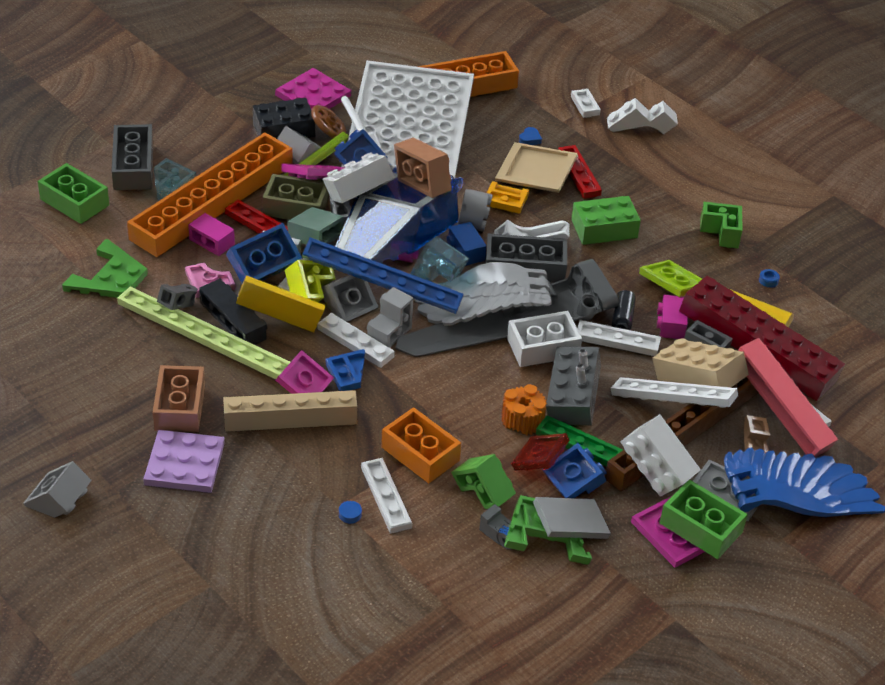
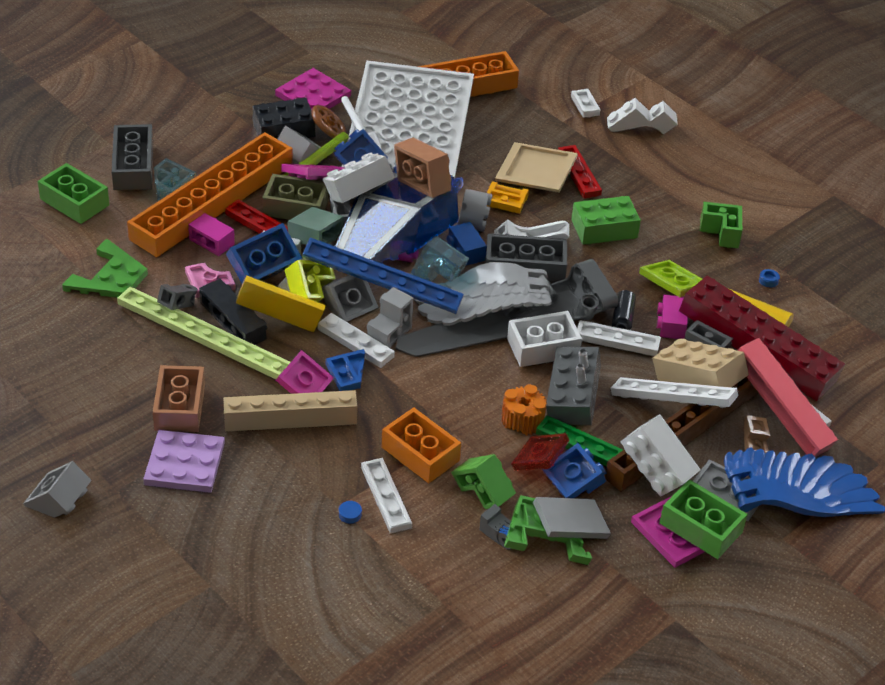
blue tile [519,127,542,145] -> none

